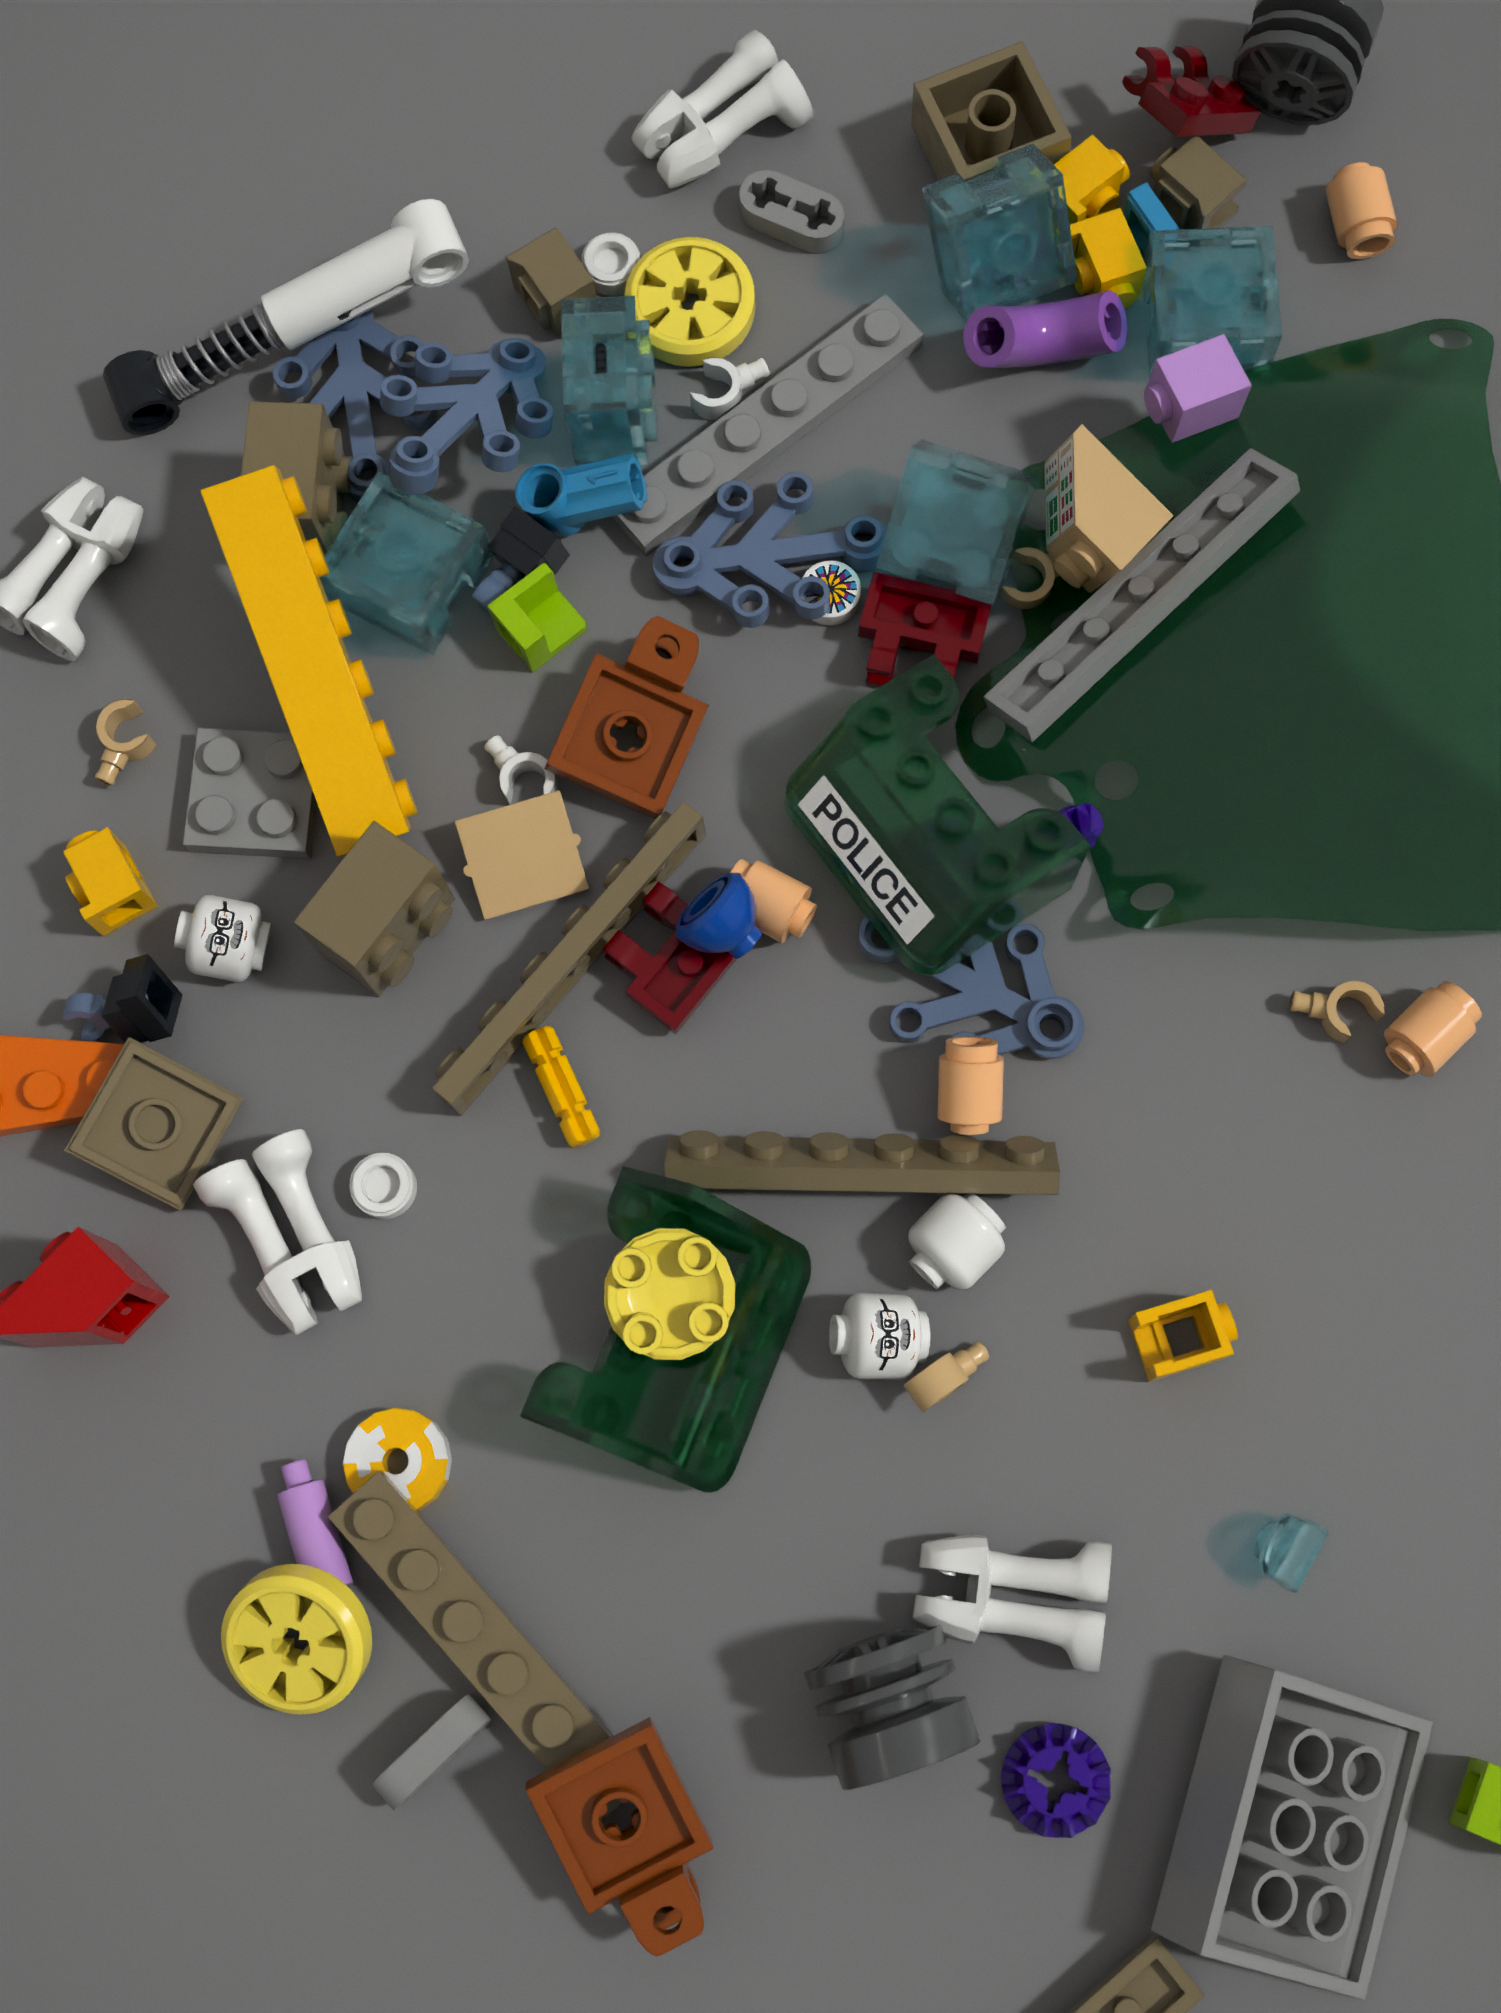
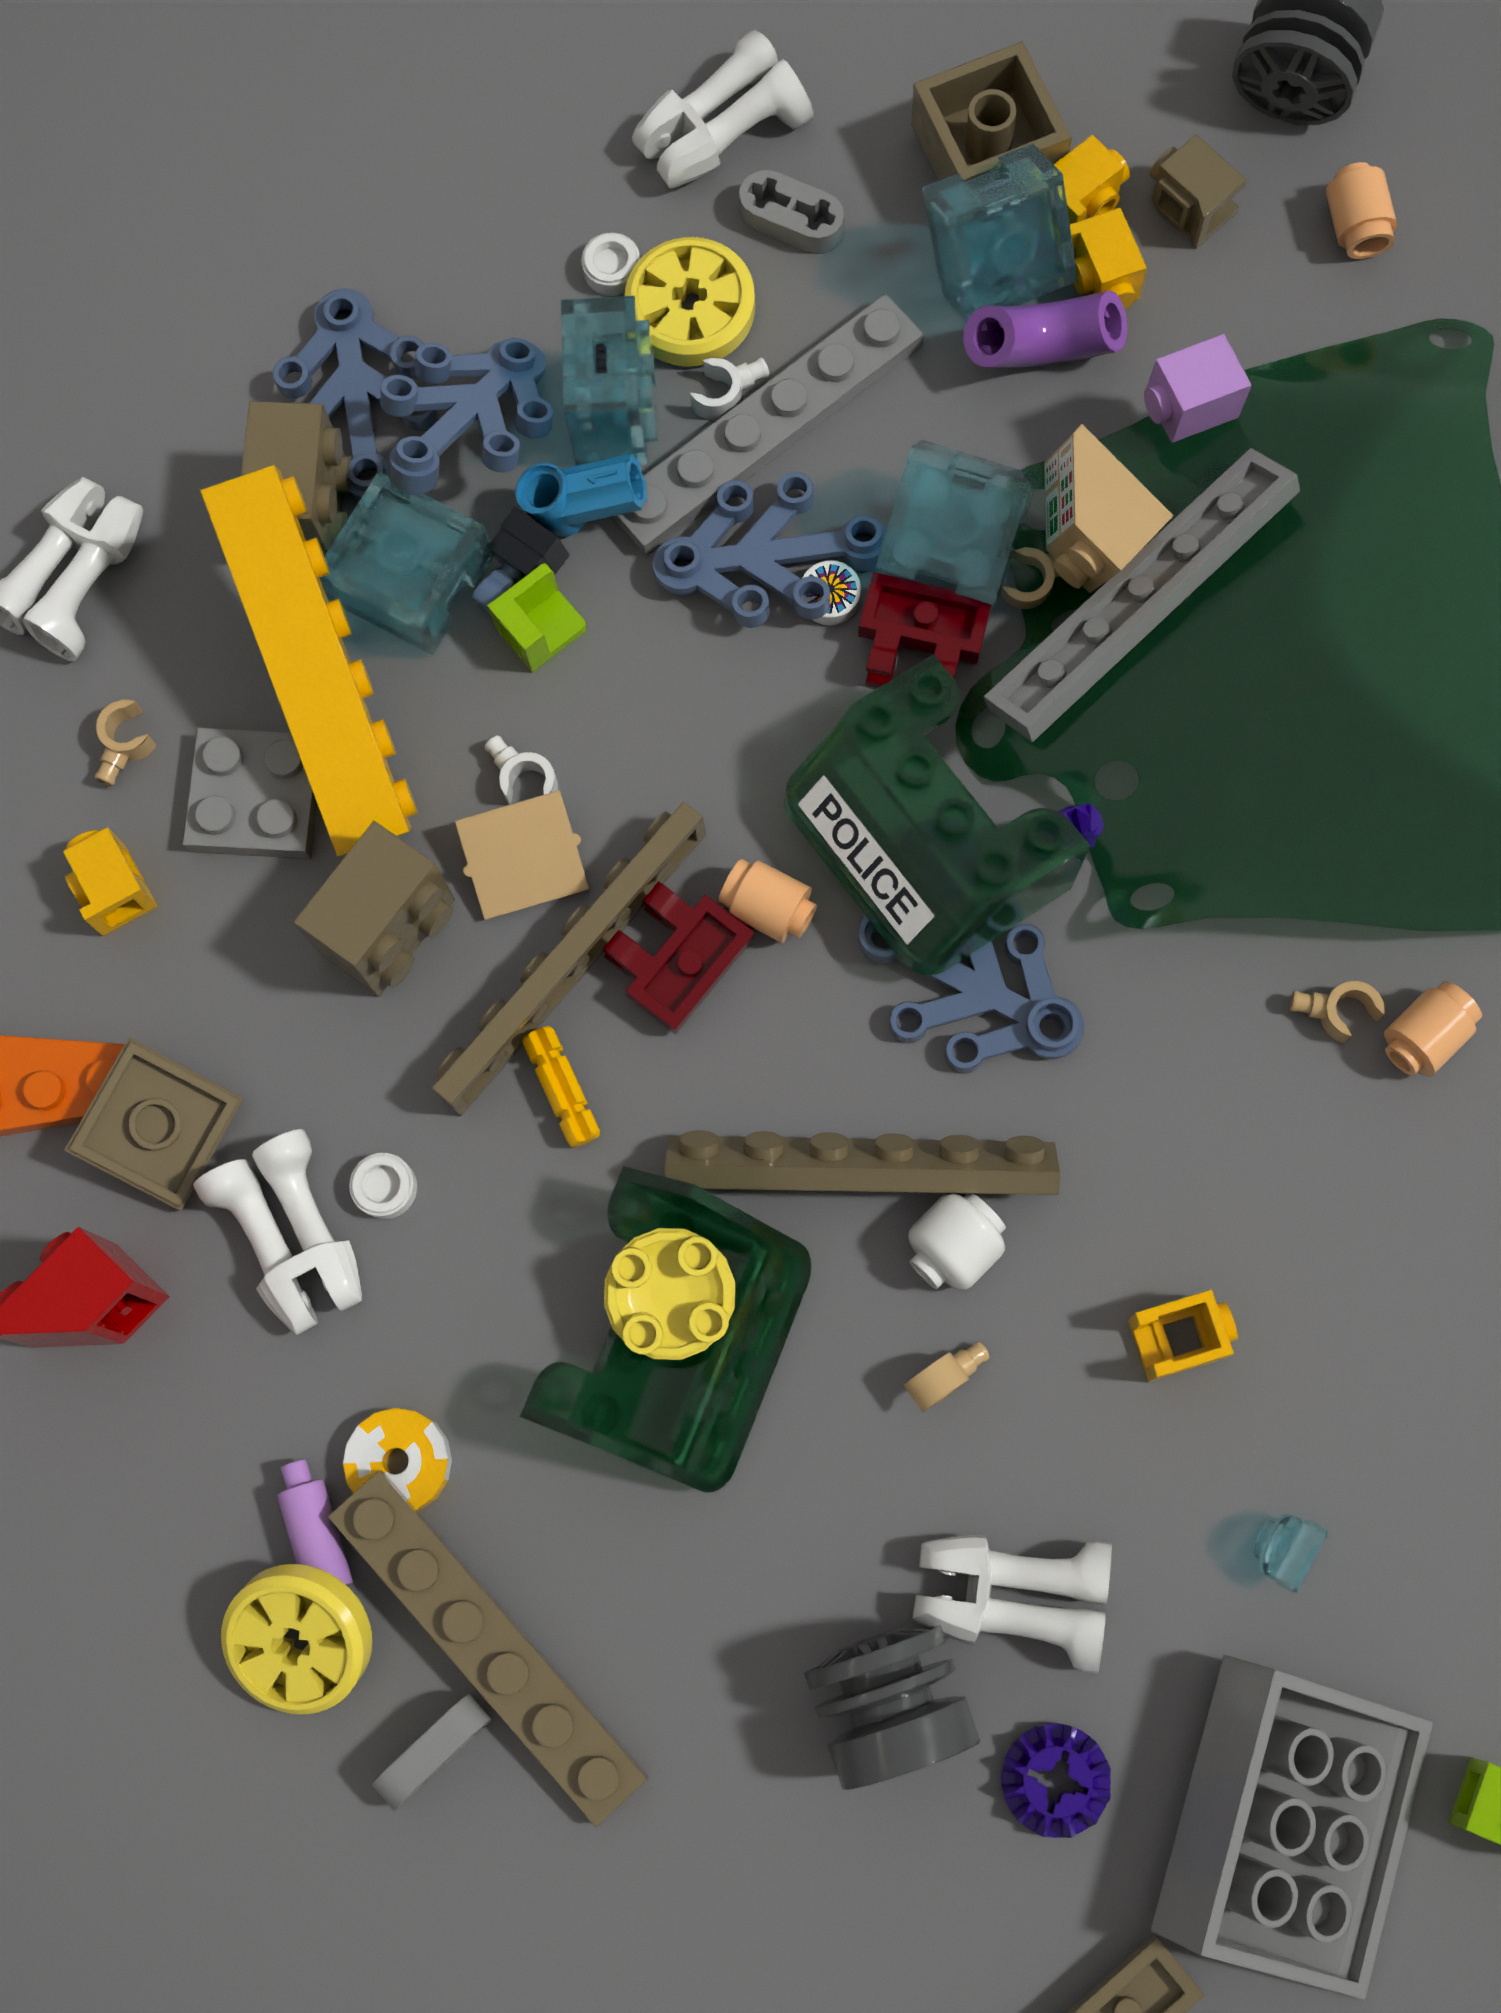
black piece [62,954,183,1043] -> none
piece [103,199,469,436] -> none
white head [174,895,271,982] -> none
dark tan window [506,227,599,336] -> none
dark orange plate [525,1717,714,1956] -> none
dark orange plate [544,616,709,819] -> none
blue brick [676,873,762,959] -> none
white head [829,1292,930,1380] -> none
light nougat brick [937,1036,1004,1135] -> none
dark red plate [1122,46,1261,137] -> none
dark azure tile [1124,182,1179,269] -> none
clear light blue piece [1143,226,1282,377] -> none

